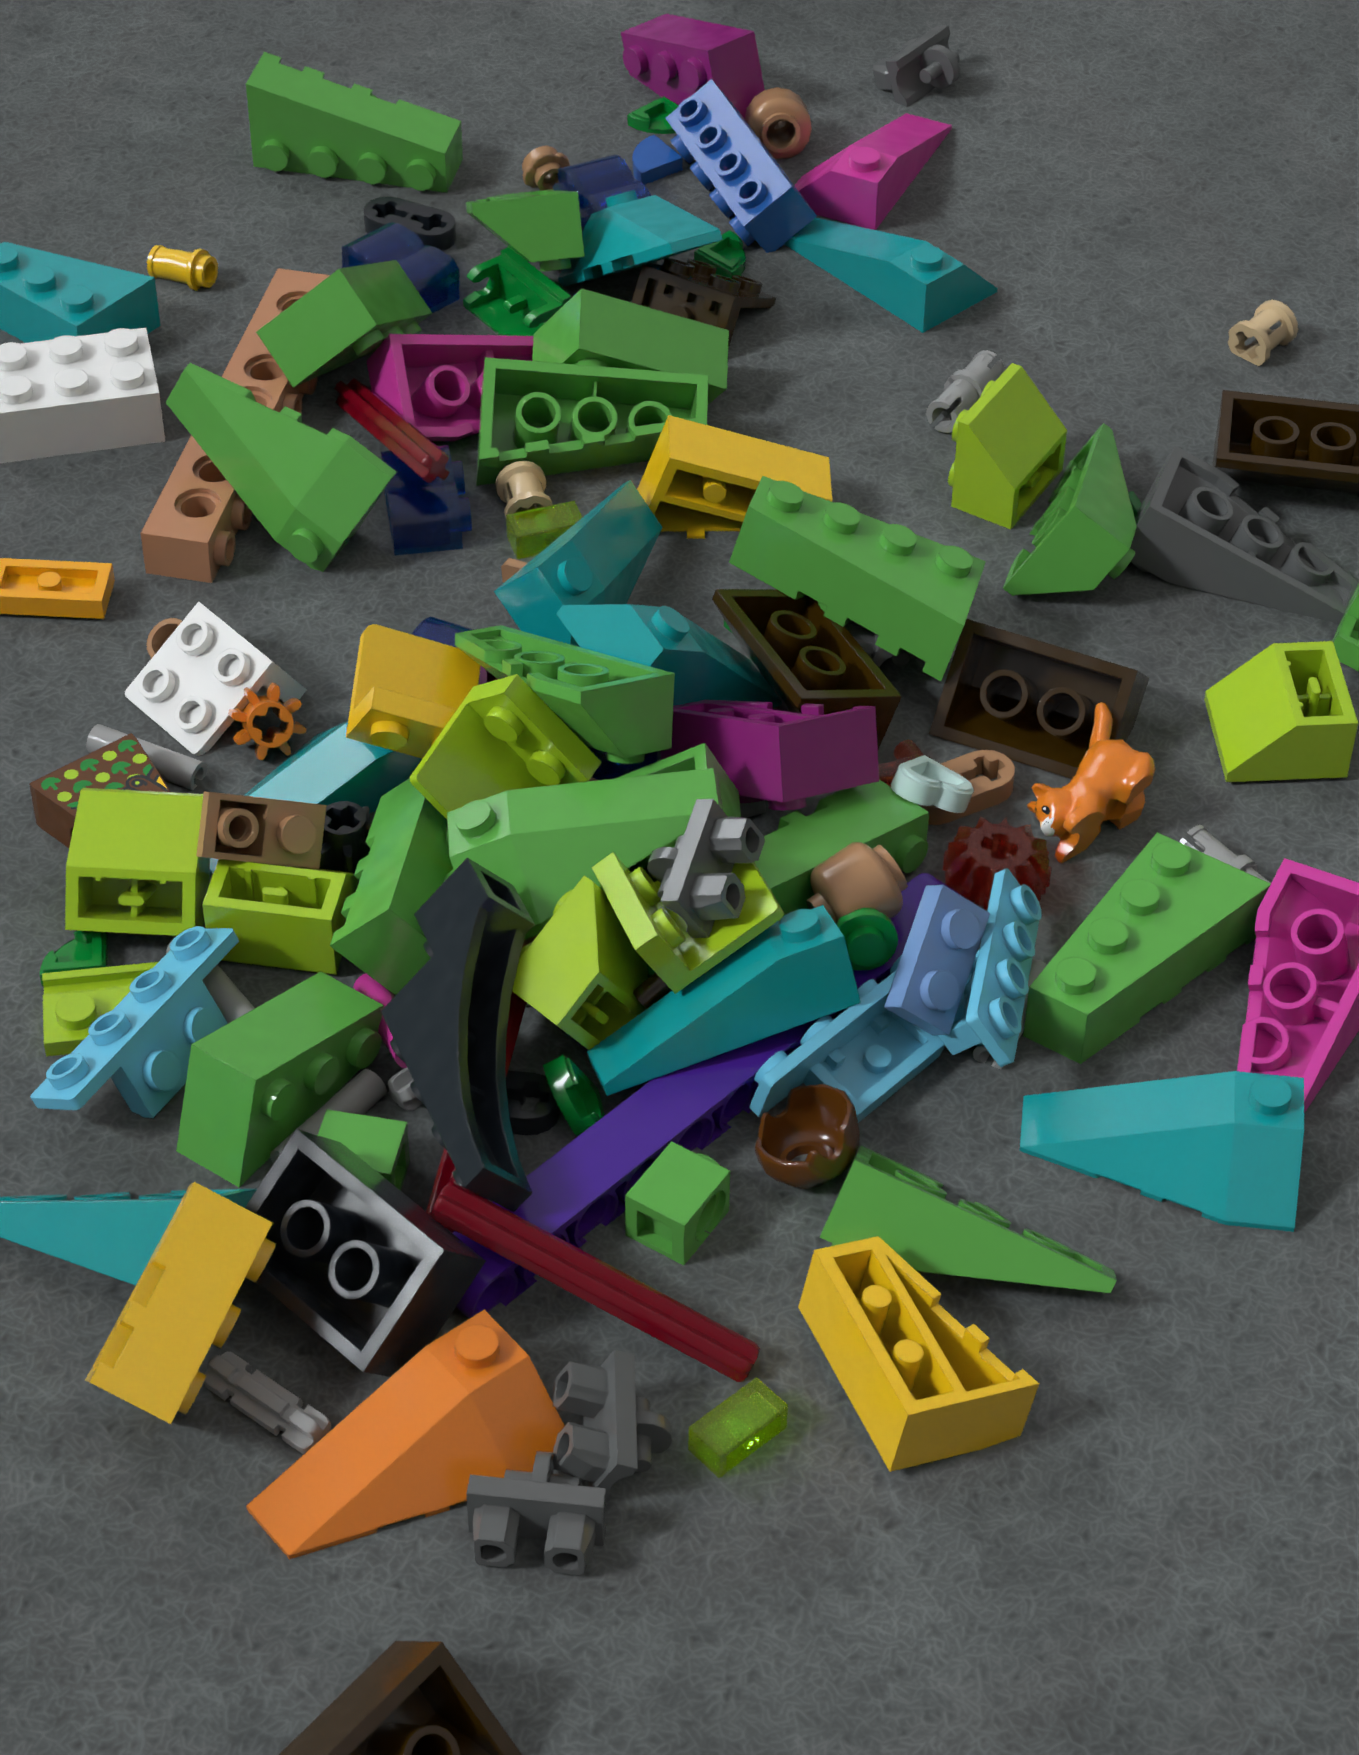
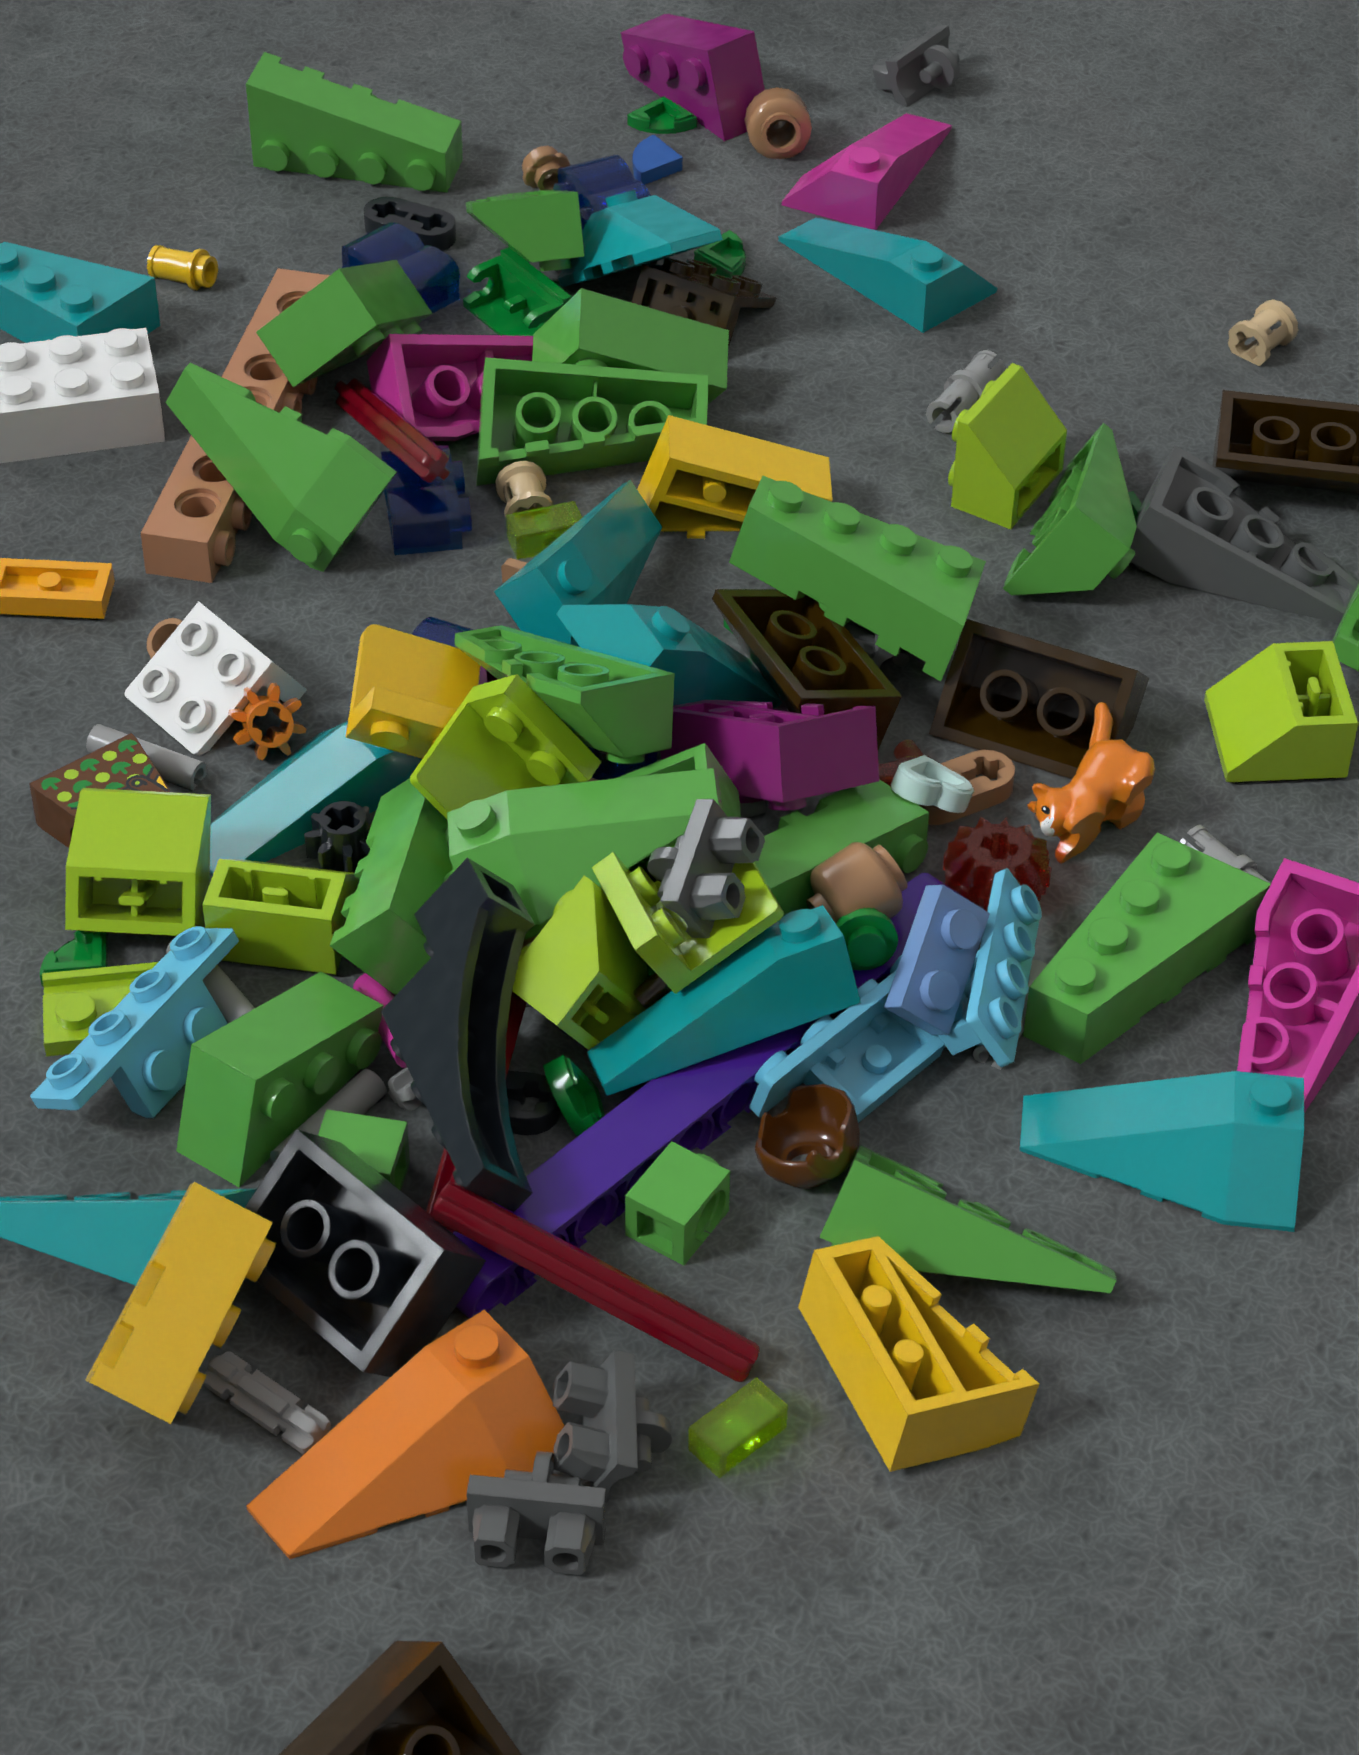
medium nougat slope [196,791,327,869] -> none
blue brick [666,79,817,253] -> none

